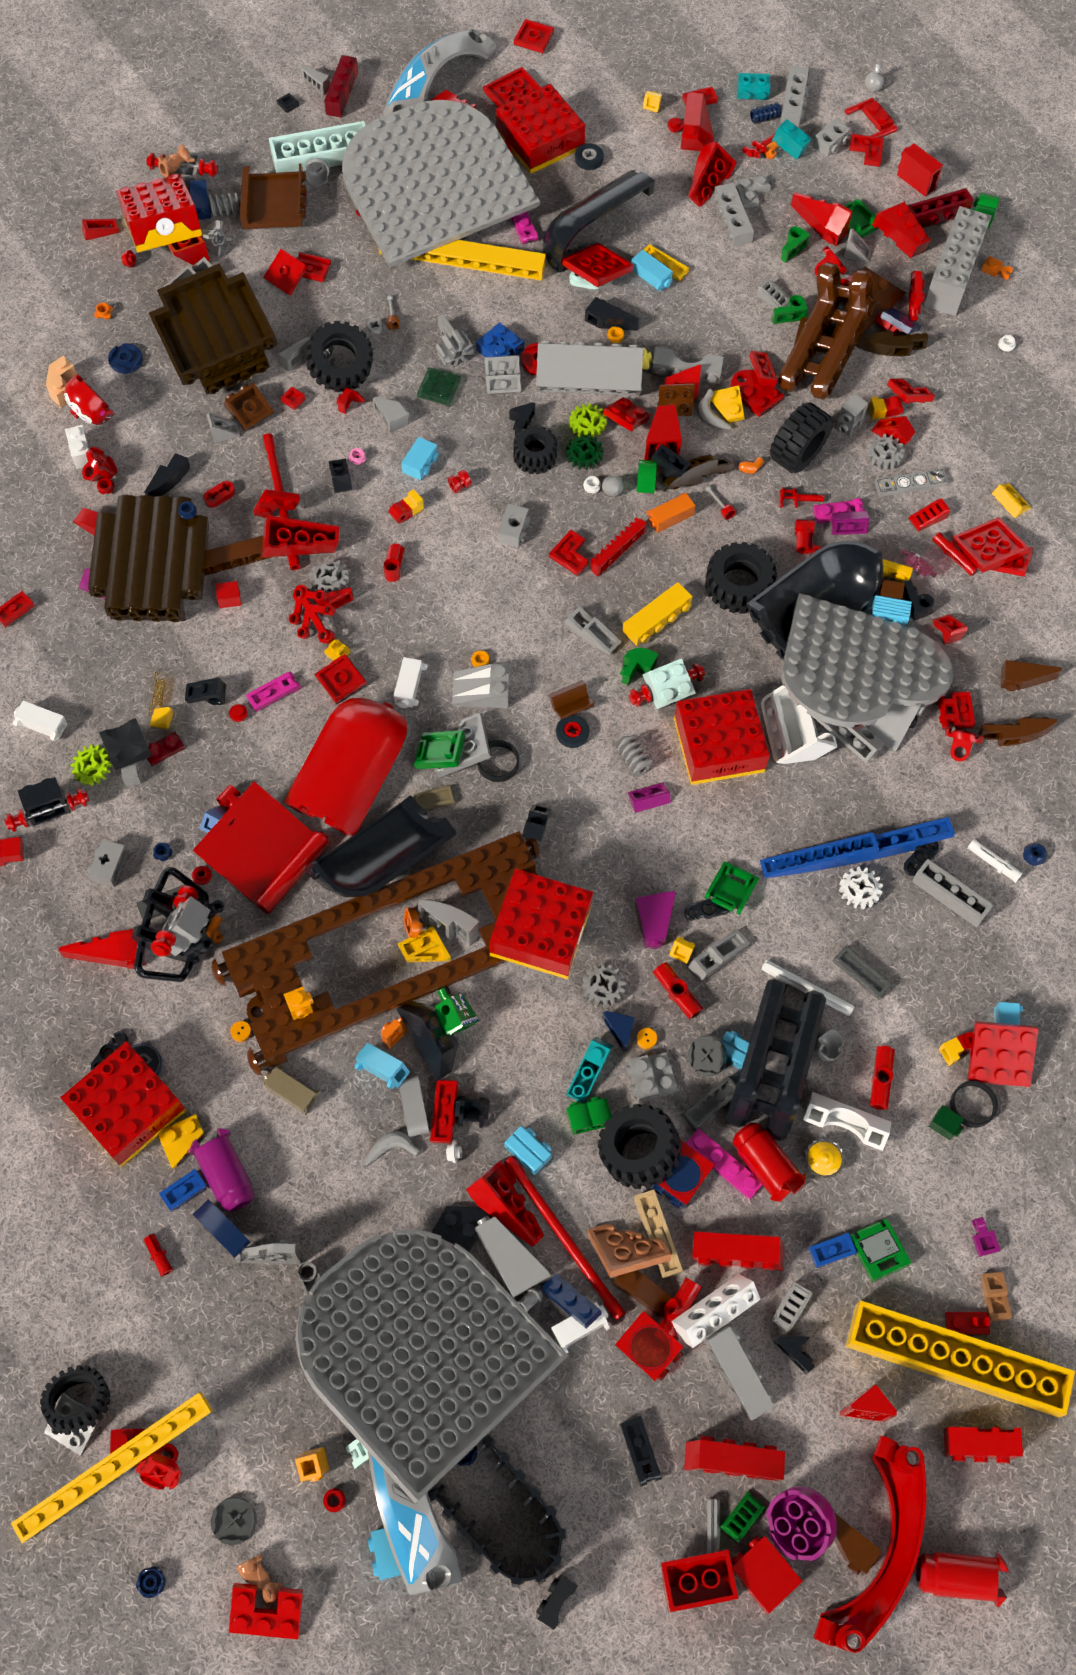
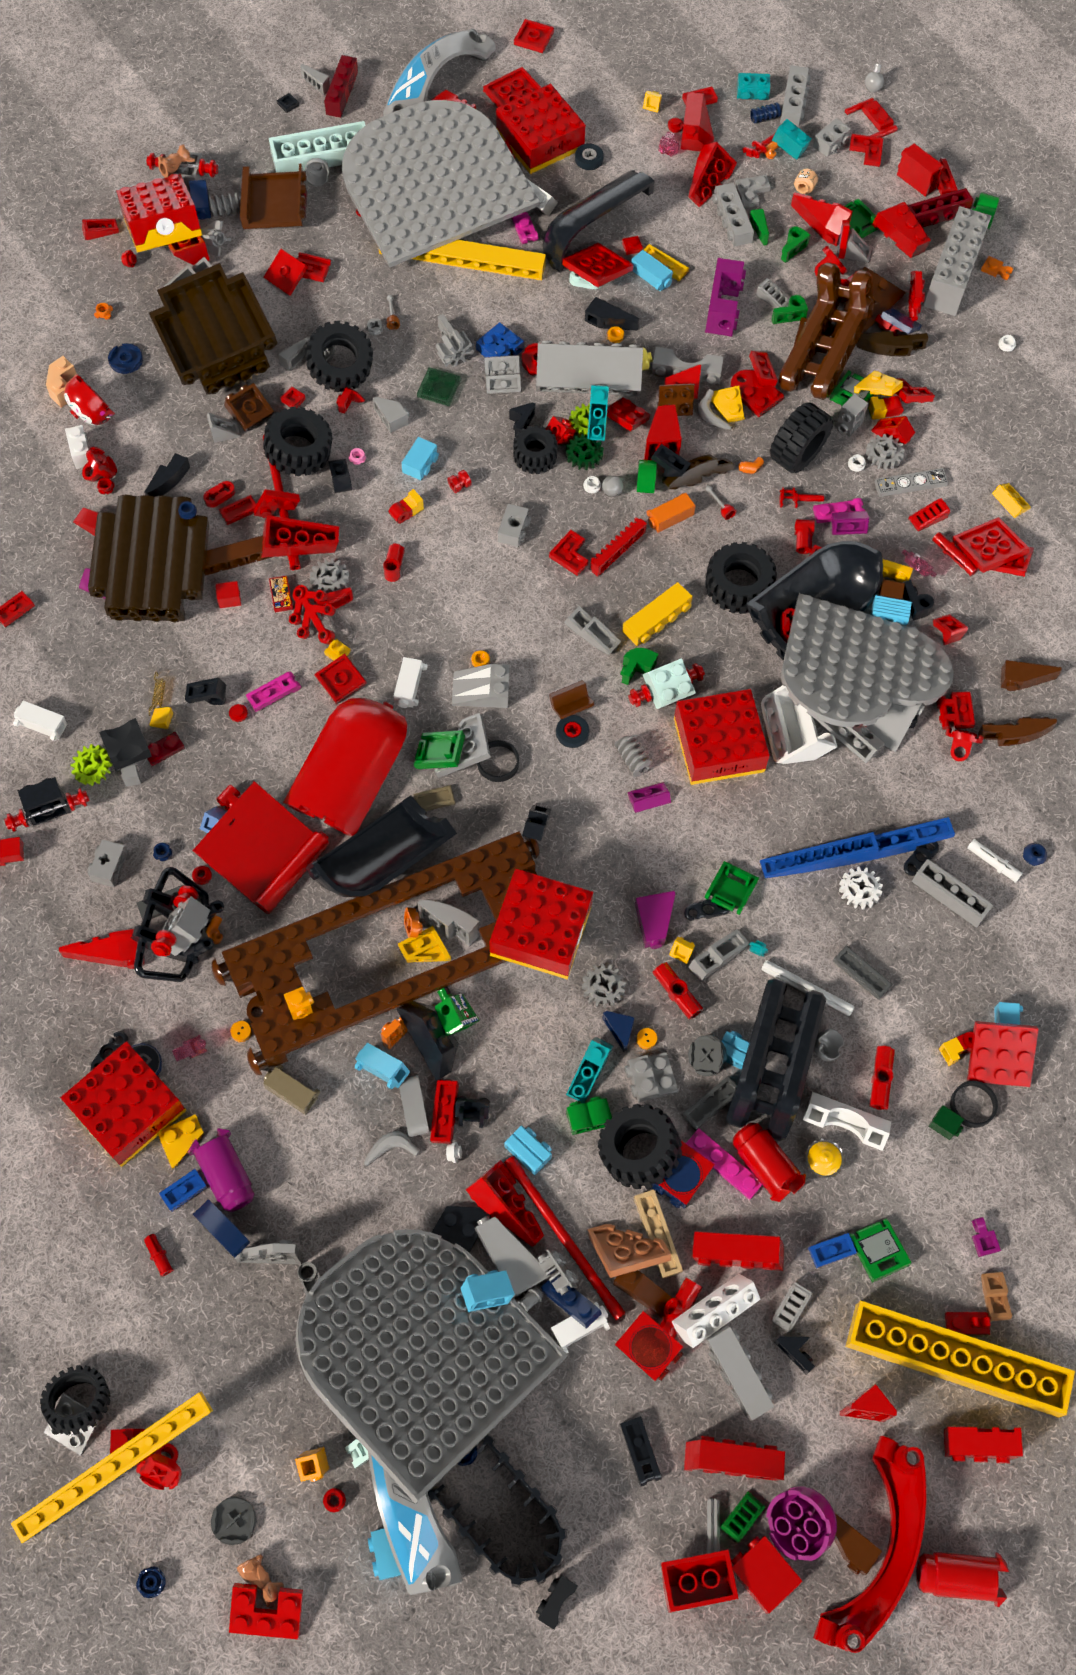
none -> clear pink piece [172,1035,207,1062]
none -> red tile [219,495,256,525]
none -> black tyre [263,407,333,476]
none -> tile [269,576,293,613]
none -> medium azure brick [461,1270,515,1312]
none -> white brick [527,179,558,216]
none -> light grey hinge [538,1249,579,1295]
none -> red brick [546,416,576,445]
none -> teal slope [587,384,609,441]
none -> red plate [622,236,643,255]
none -> clear pink piece [658,132,680,157]
none -> magenta plate [705,258,747,337]
none -> green slope [749,209,769,246]
none -> teal plate [749,940,769,957]
none -> red beam [780,608,795,643]
none -> light nougat head [794,169,818,194]
none -> green container [829,370,874,406]
none -> red tile [837,220,850,259]
none -> white plate [848,454,866,472]
none -> yellow wing [854,370,903,396]
none -> red plate [937,158,958,195]

